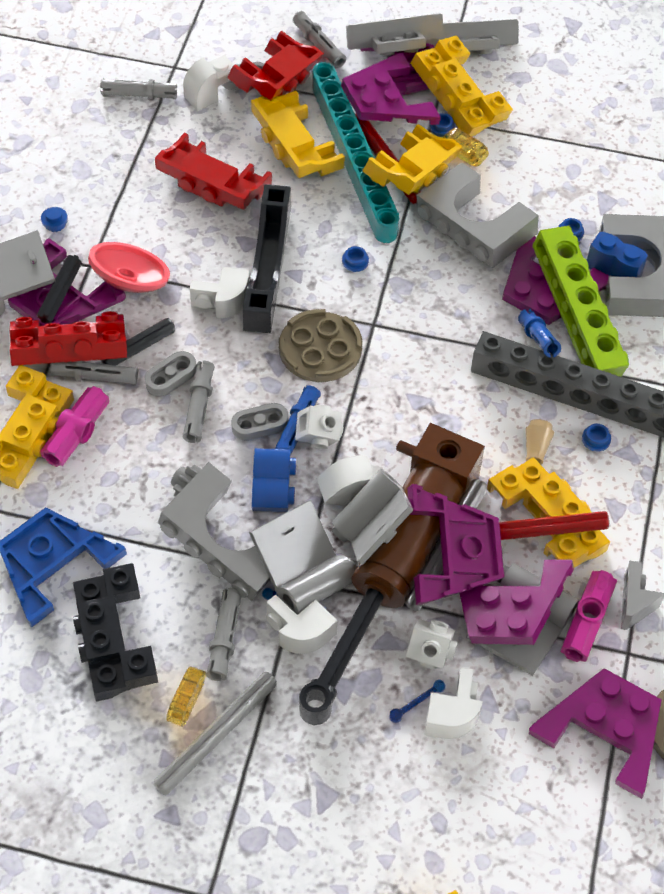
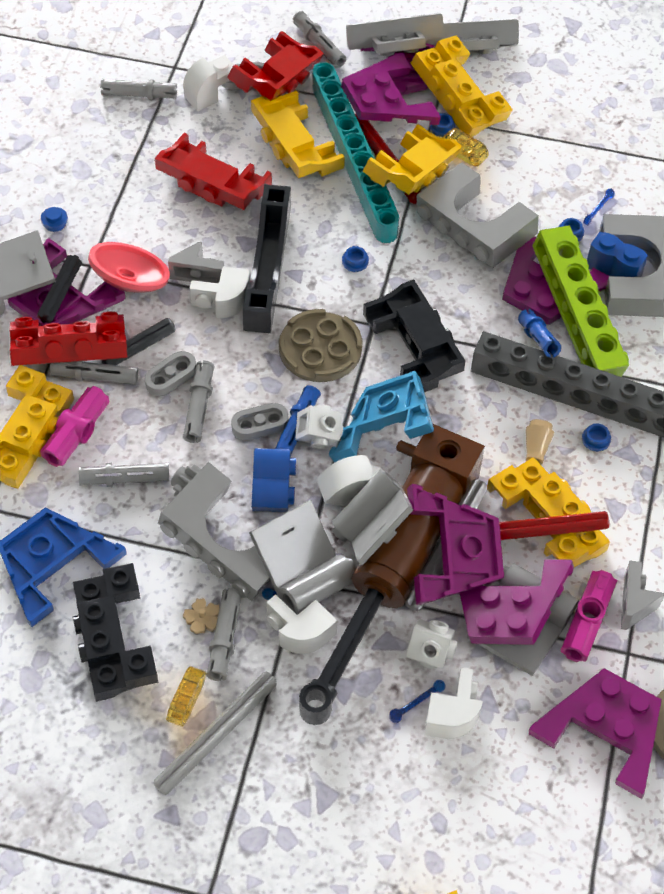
none -> light grey pin [79,463,169,487]
none -> light grey slope [168,242,224,284]
none -> tan plant [183,598,220,634]
none -> dark azure wing [329,371,434,463]
none -> black bracket [363,279,466,392]
none -> clear blue hinge [583,188,615,226]

